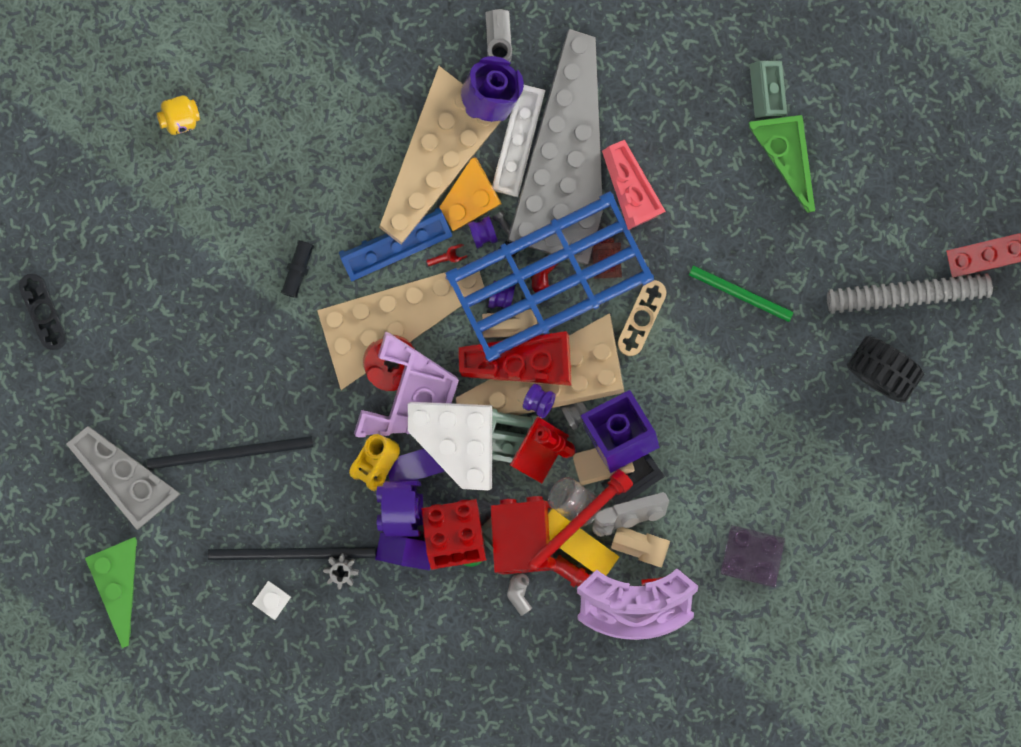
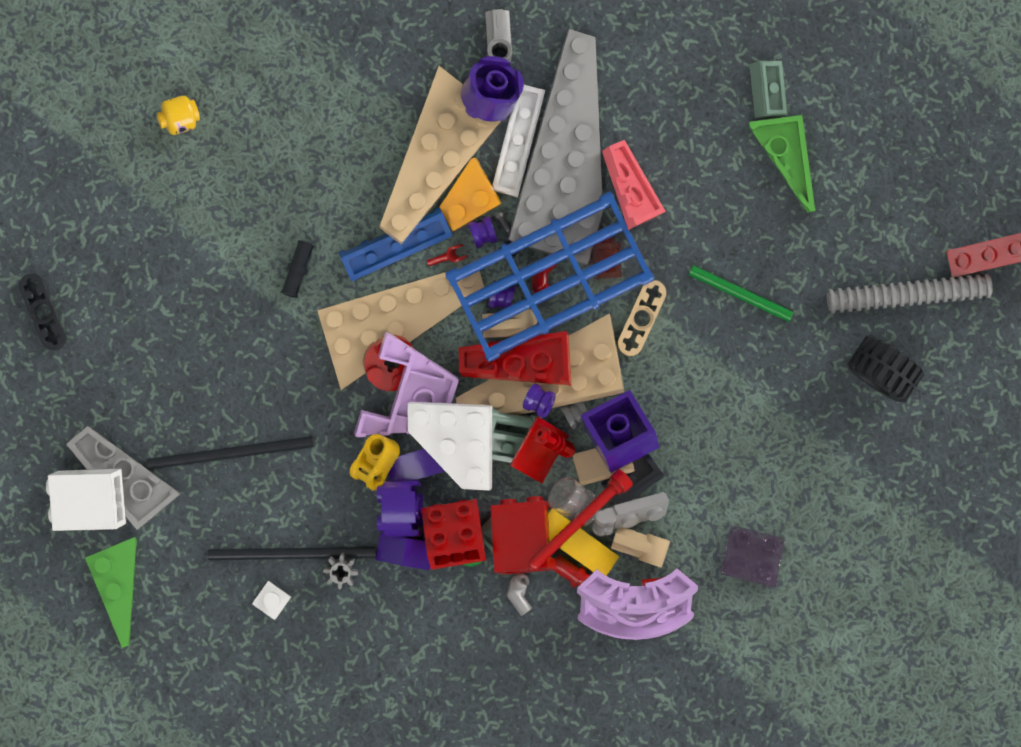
none -> white brick [46,469,126,531]

